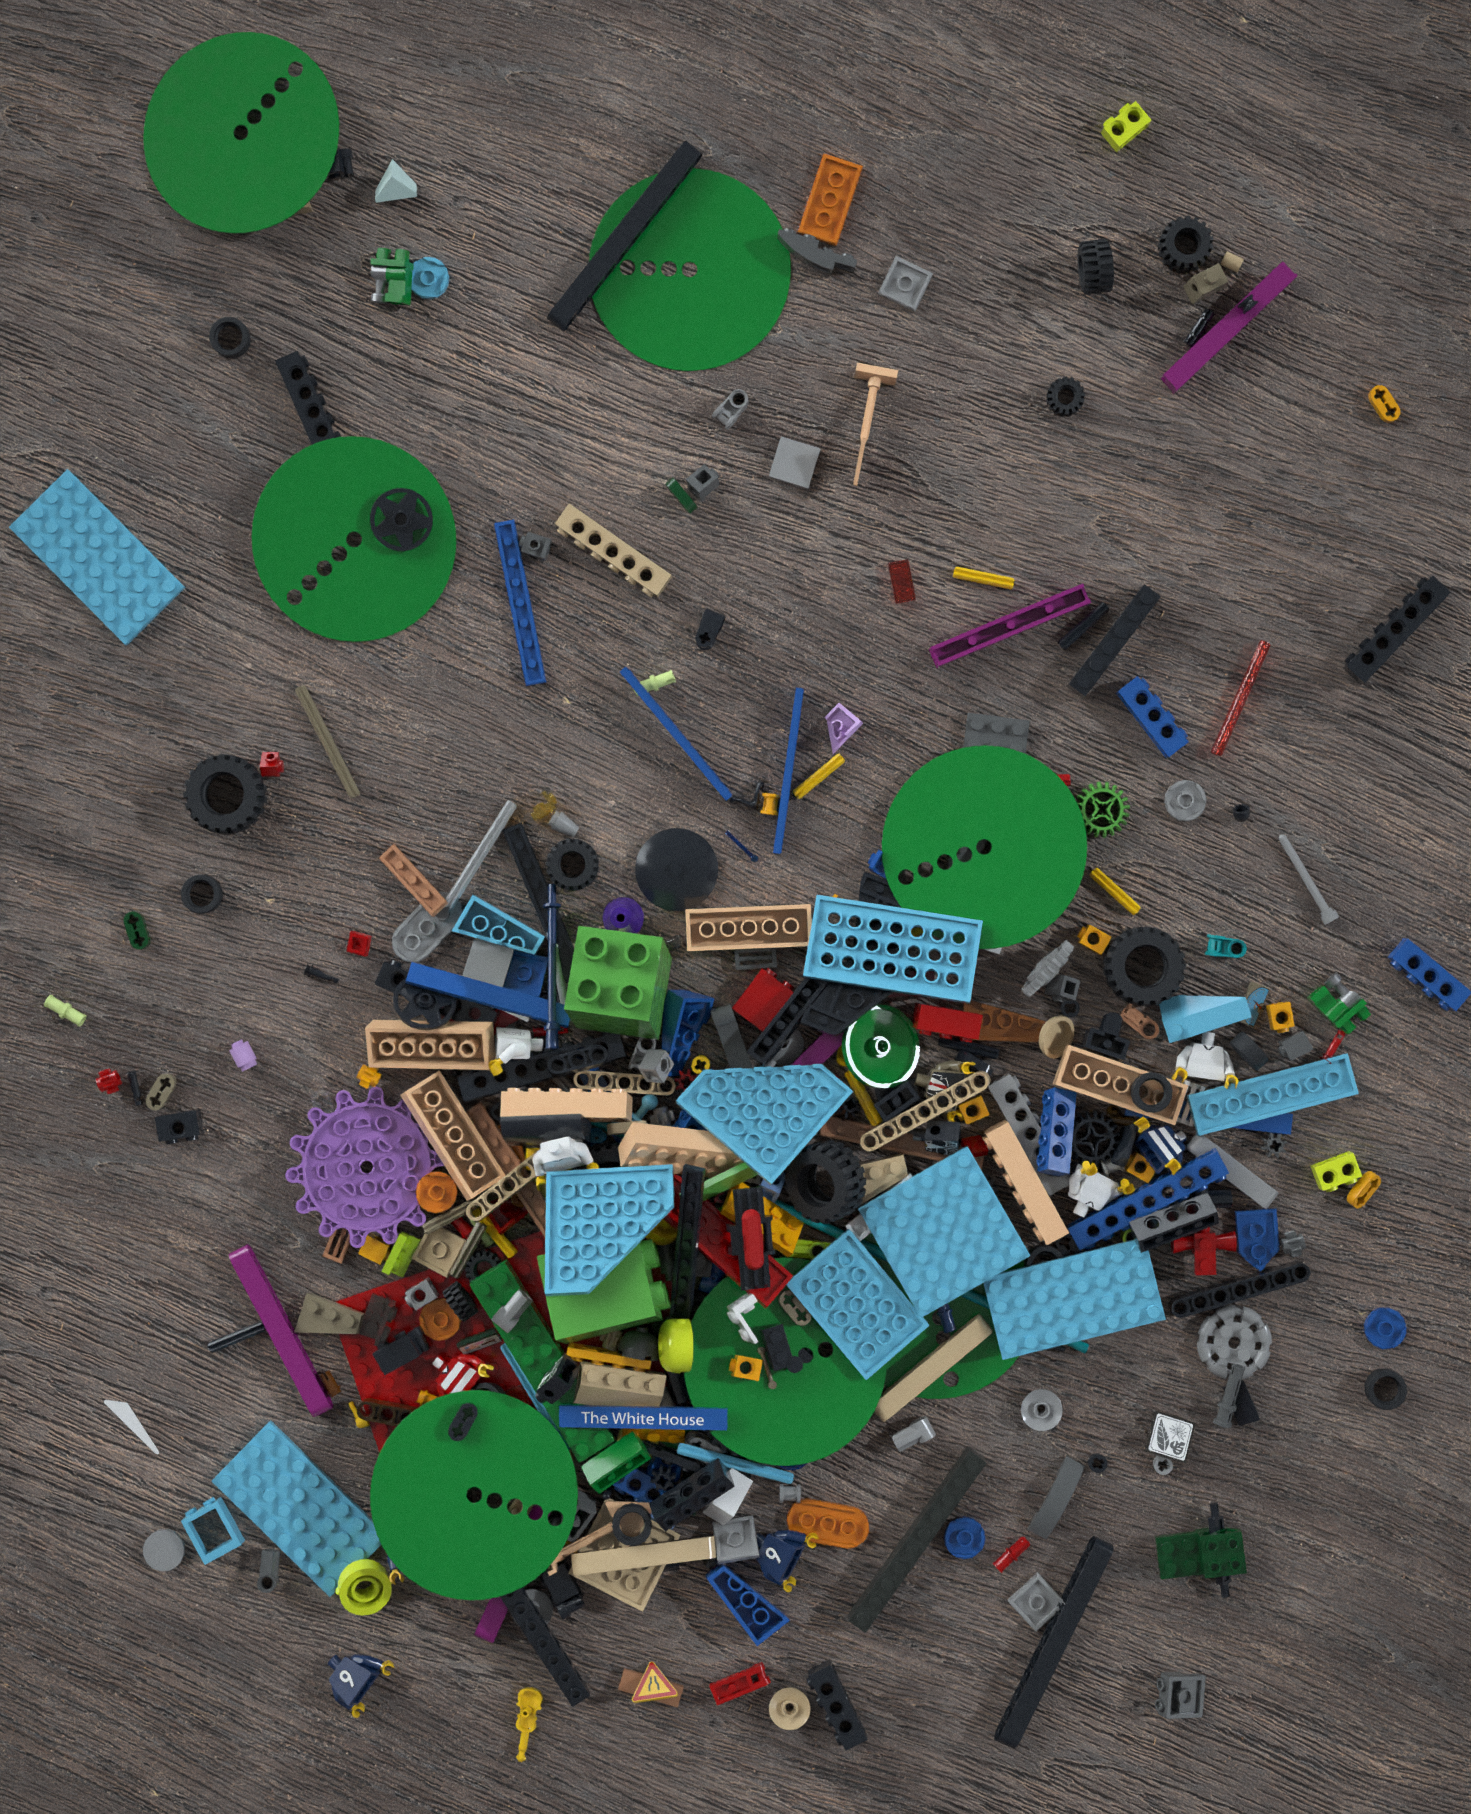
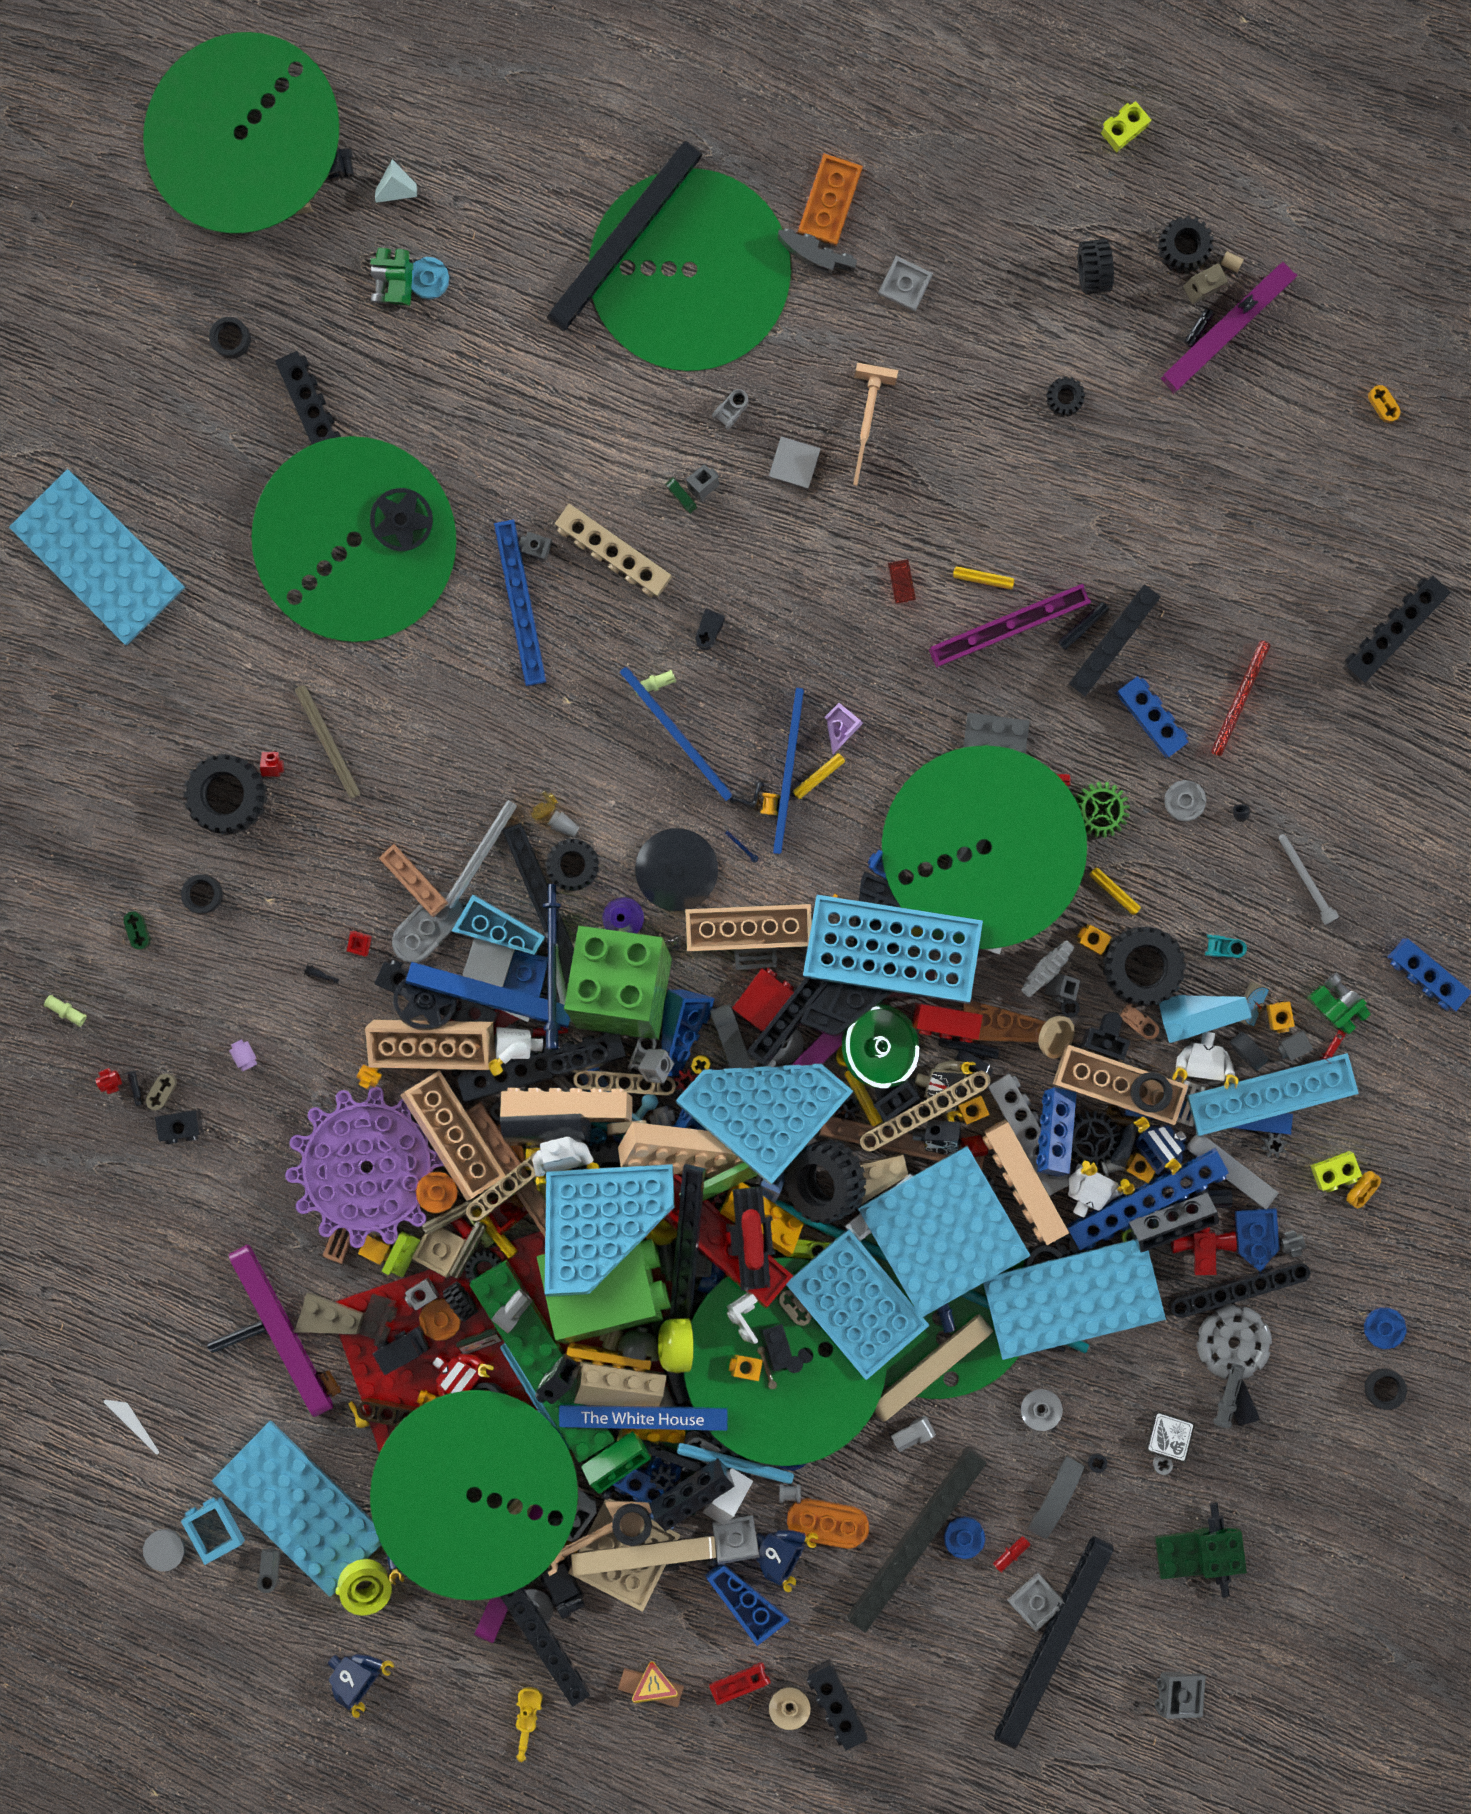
black beam [448,1402,478,1441] -> none

